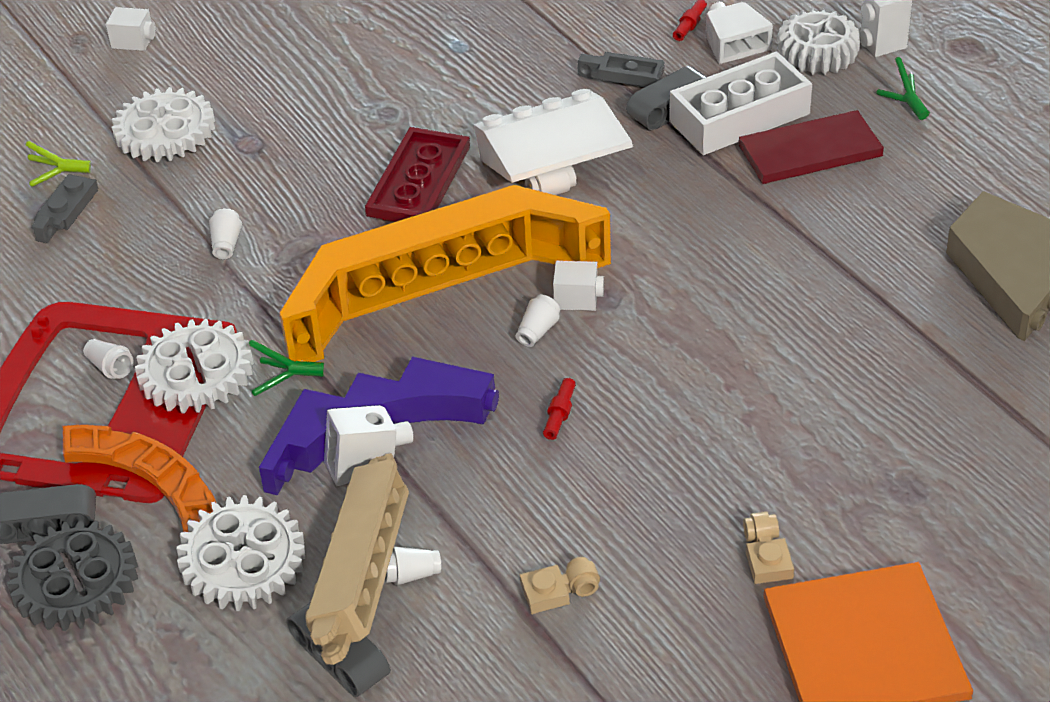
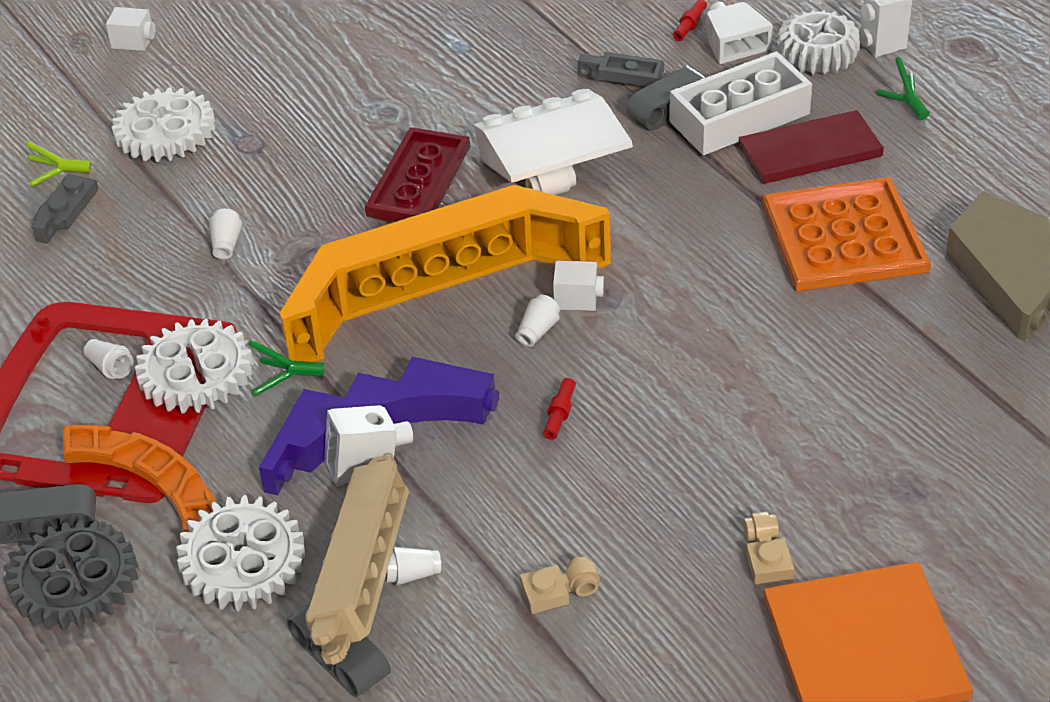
none -> orange tile [762,177,931,292]

